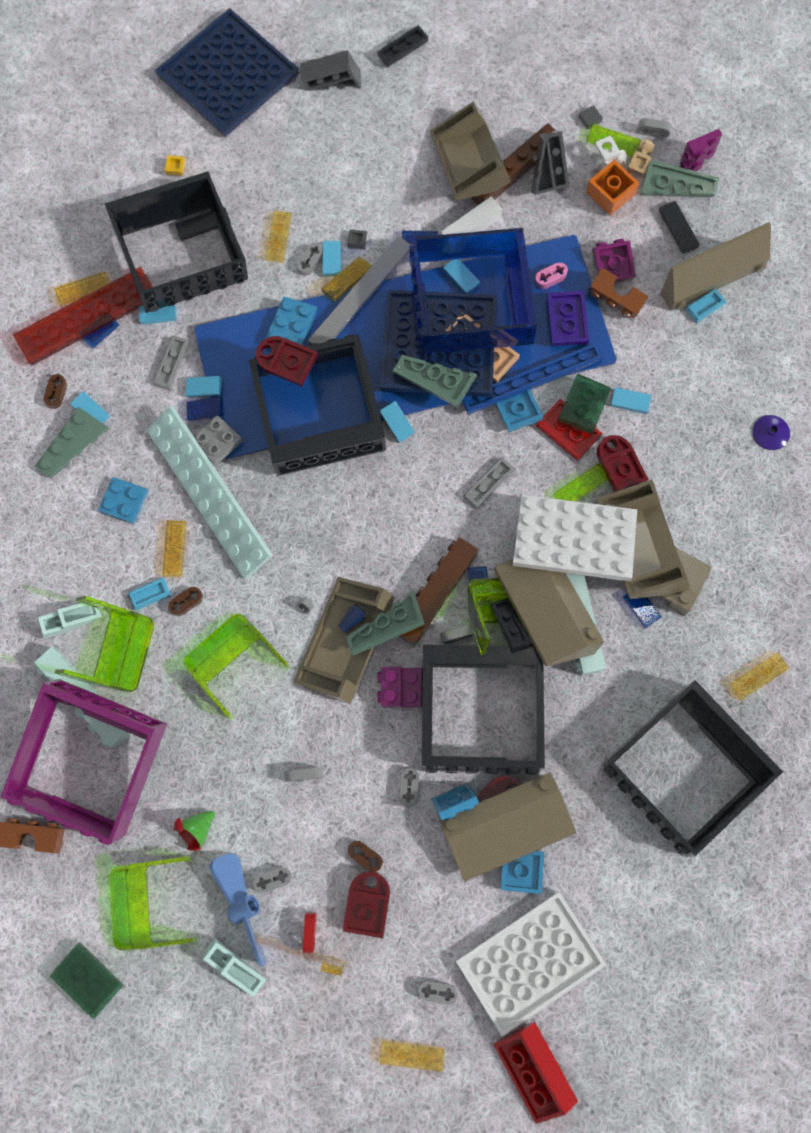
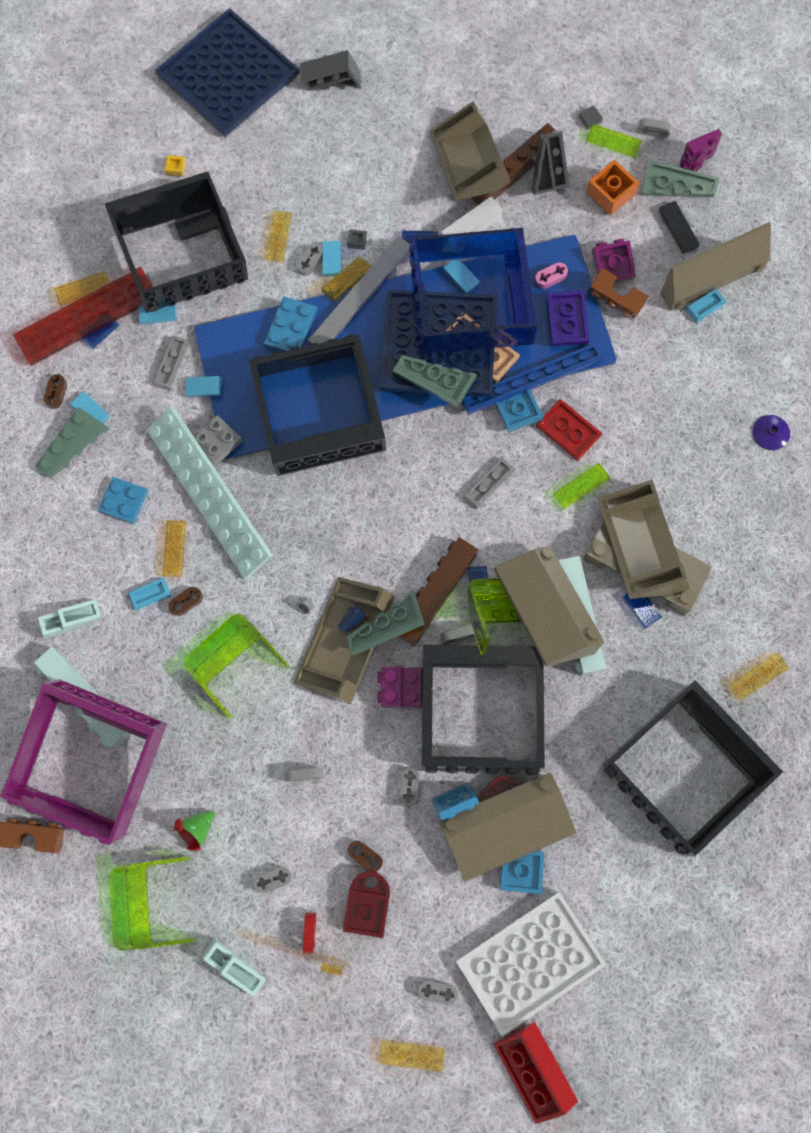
clear green plate [49,942,124,1019] -> none
clear neon green windscreen [54,596,154,692] -> none
clear blue tile [186,396,223,421] -> none
medium blue piece [209,853,266,967] -> none
dark red plate [256,336,318,387] -> none
black plate [377,25,428,68] -> none
medium azure tile [380,401,415,443] -> none
black tile [490,598,531,653] -> none
white plate [513,495,637,582] -> none
clear green plate [558,373,611,434] -> none
white bracket [594,136,627,172] -> none
dark red plate [596,435,649,492] -> none
medium azure tile [611,387,651,414] -> none
tan plate [627,139,655,175] -> none

